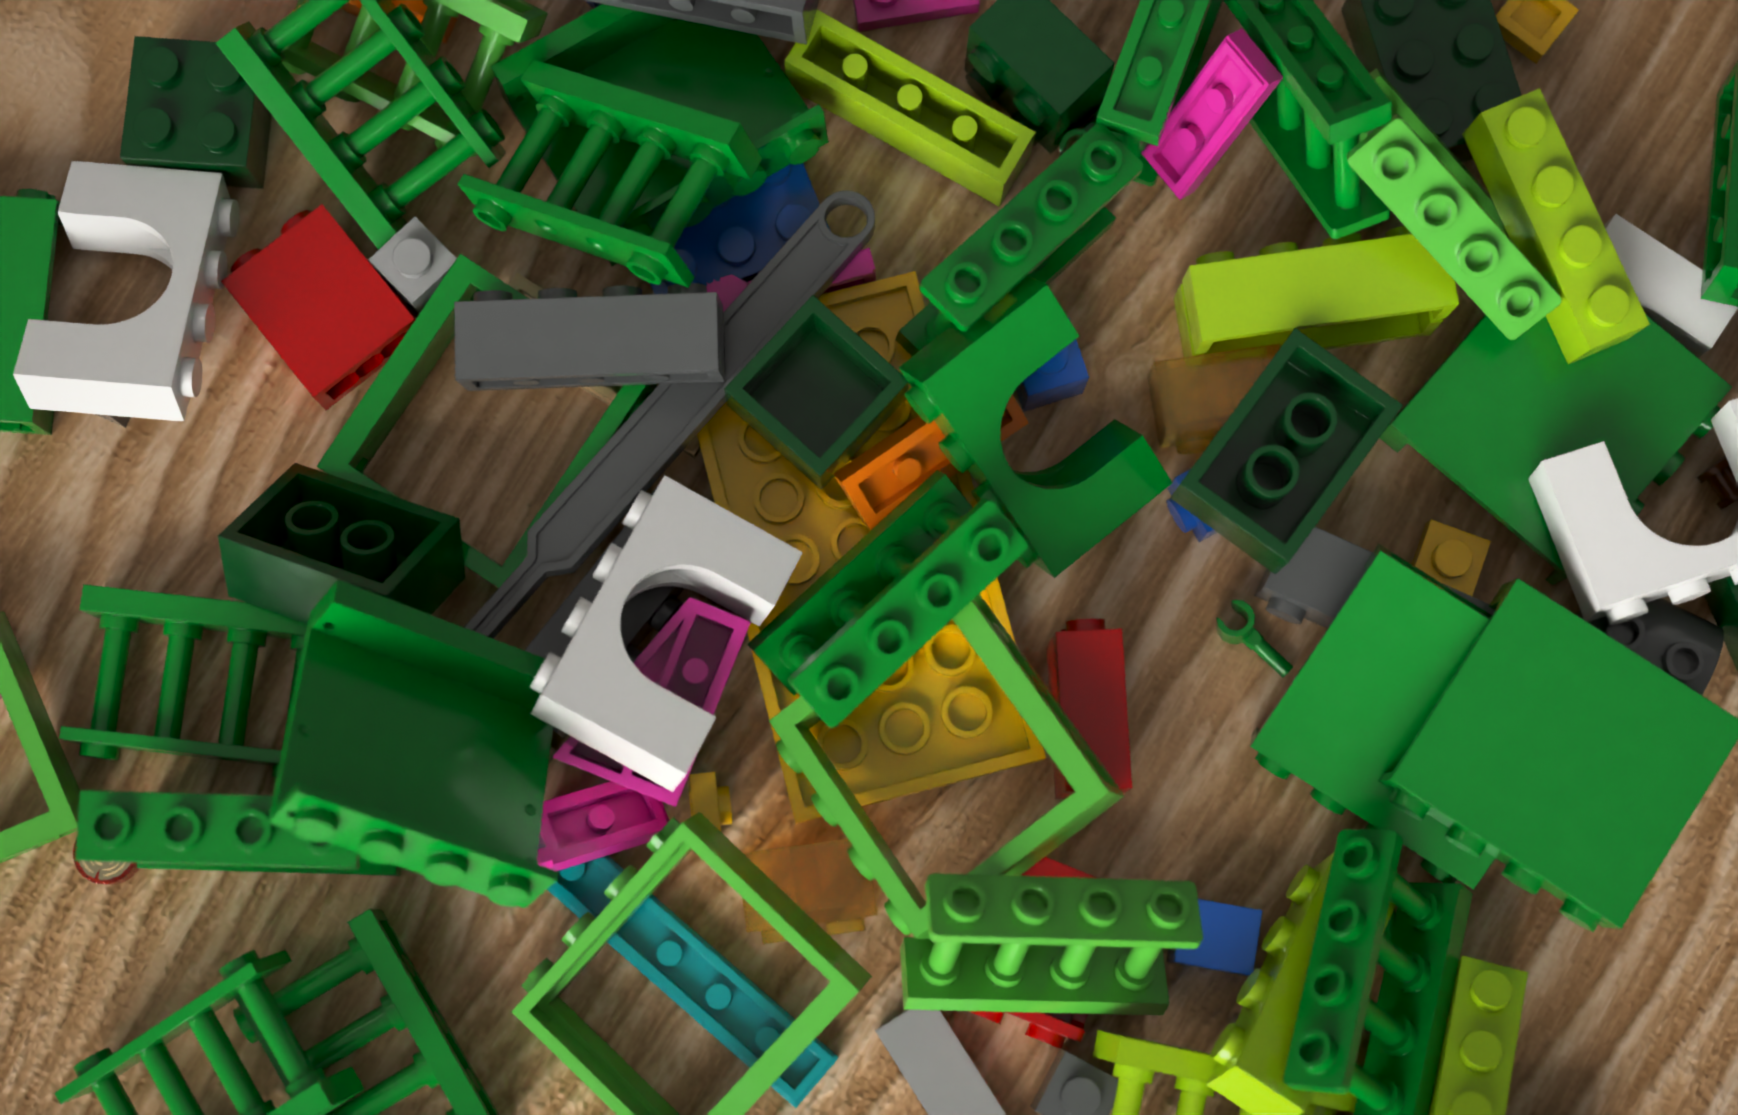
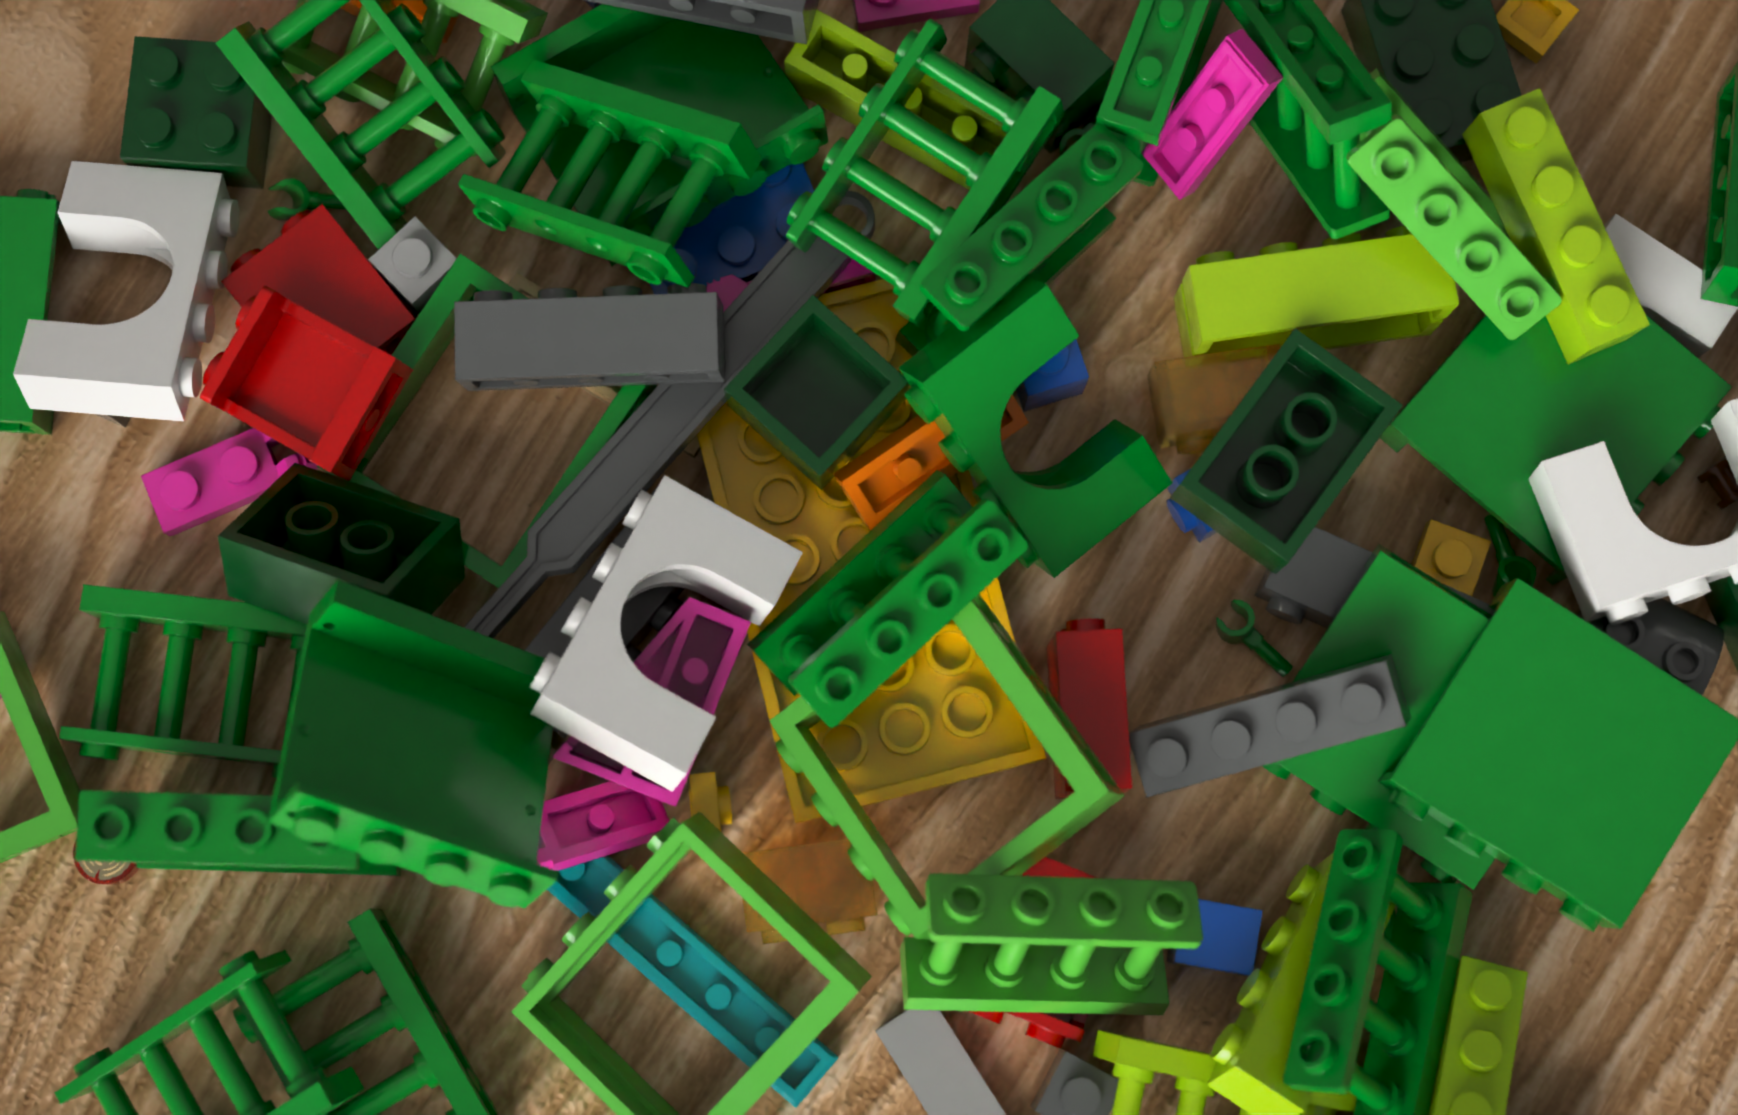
none -> dark pink hinge [141,428,318,537]
none -> red panel [200,285,413,481]
none -> green hand [268,178,347,221]
none -> green fence [786,18,1065,330]
none -> dark grey brick [1129,654,1411,797]
none -> green hand [1484,514,1536,597]

